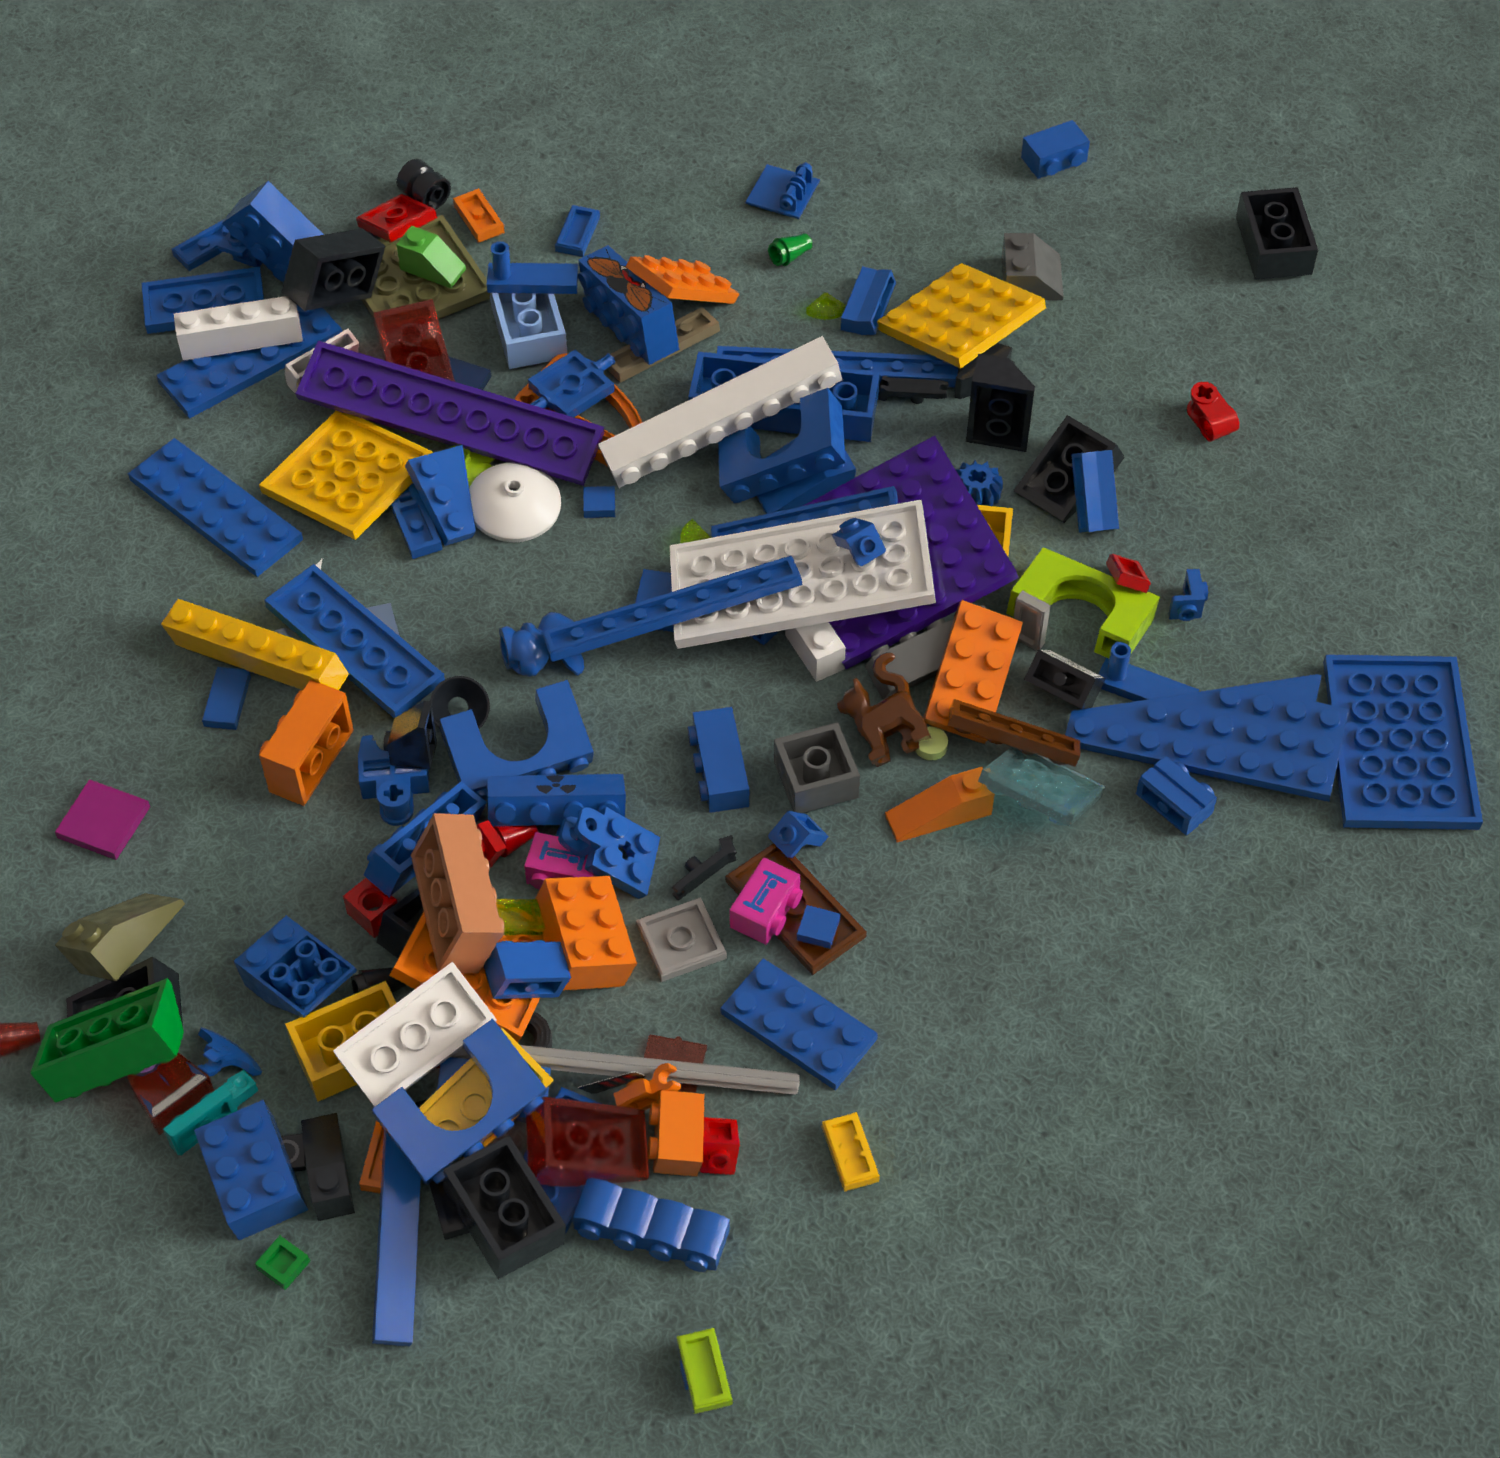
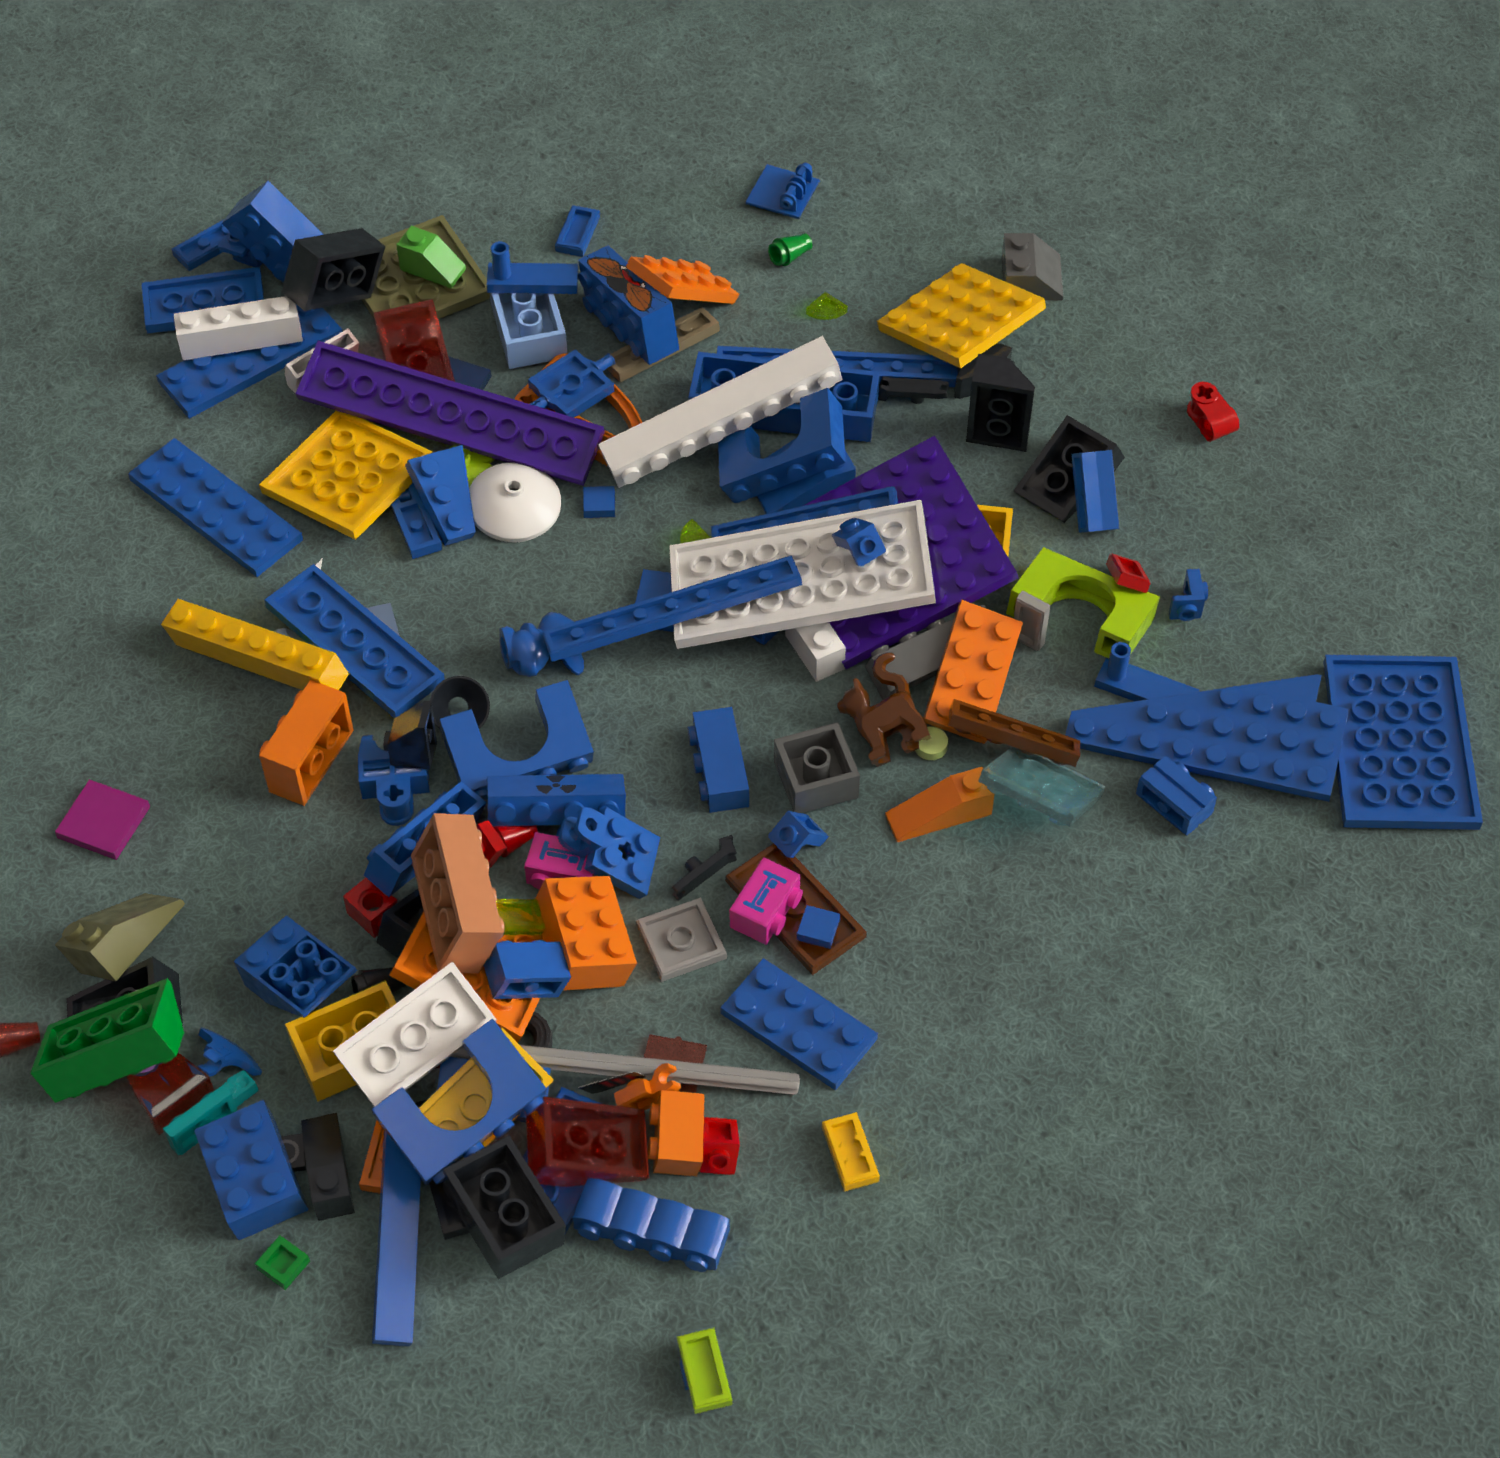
blue tile [202,667,251,730] -> none
red tile [356,194,437,243] -> none
black wheel [396,158,451,210] -> none
orange plate [453,189,505,243] -> none
blue piece [841,266,896,335] -> none
blue gear [955,459,1003,506] -> none
blue brick [1021,120,1090,179] -> none
black brick [1024,650,1106,709] -> none
black brick [1236,187,1318,280] -> none

